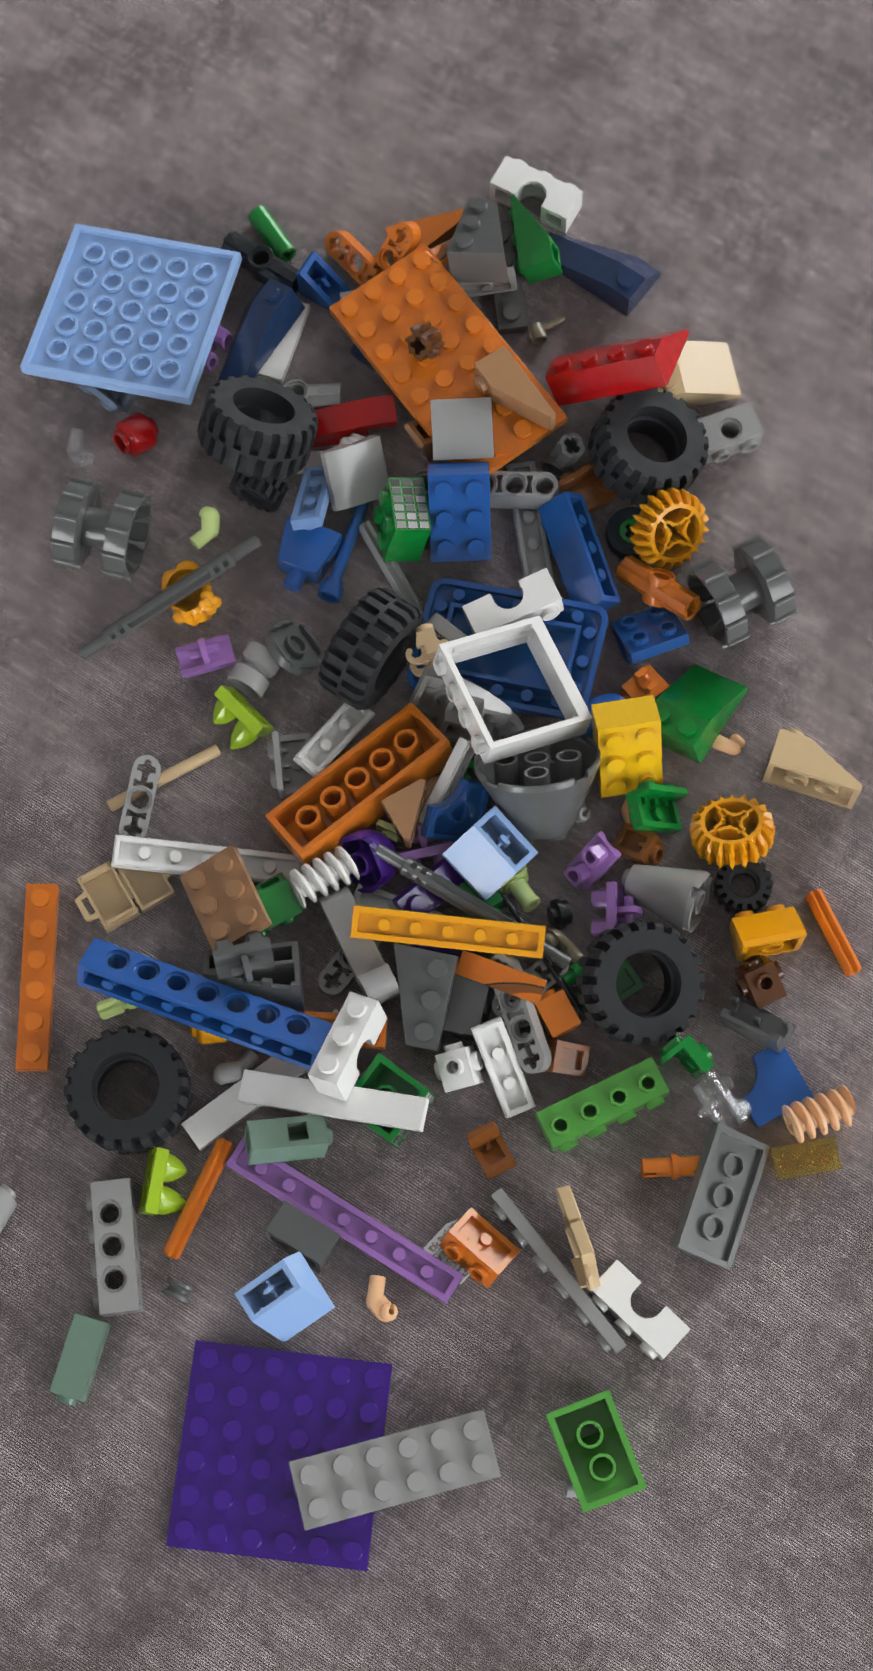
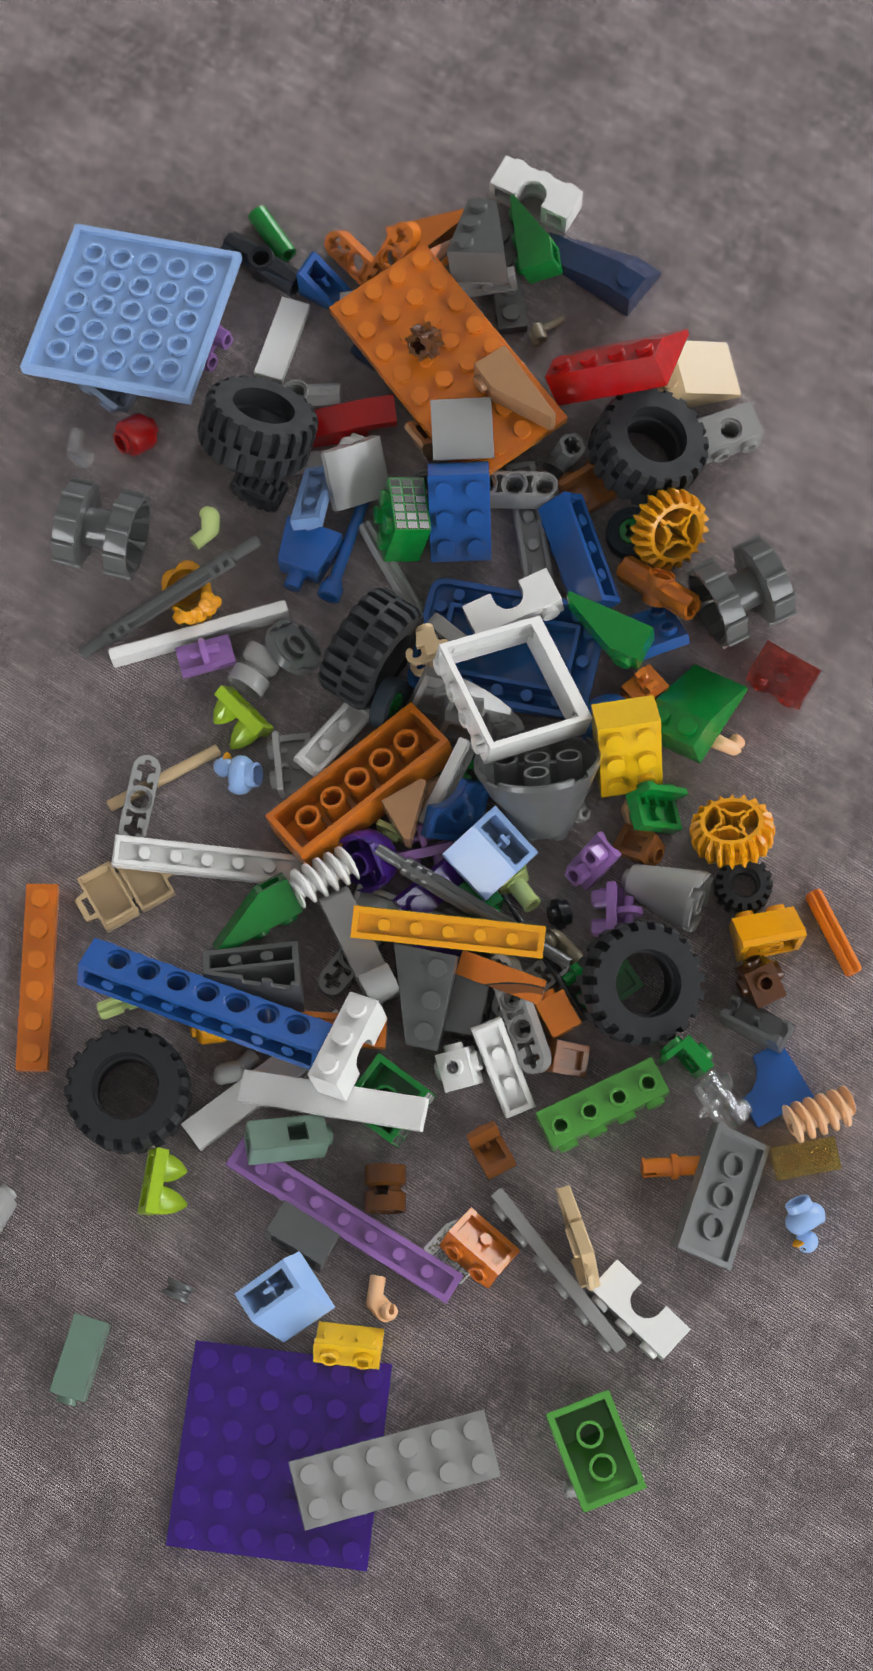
light grey brick [86,1178,144,1317] -> none
orange axle [163,1138,234,1260] -> none
medium nougat plate [179,845,273,951] -> none
dark grey hips [212,931,275,983] -> none
dark blue wedge [217,278,305,382] -> none
tan slope [762,728,863,809] -> none
none -> white tile [108,600,290,668]
none -> light blue animal [213,752,263,795]
none -> yellow bracket [313,1321,384,1370]
none -> reddish brown wheel [364,1163,407,1214]
none -> black bush [369,676,409,729]
none -> green slope [567,591,654,670]
none -> clear red brick [746,640,822,710]
none -> light blue animal [785,1194,825,1253]

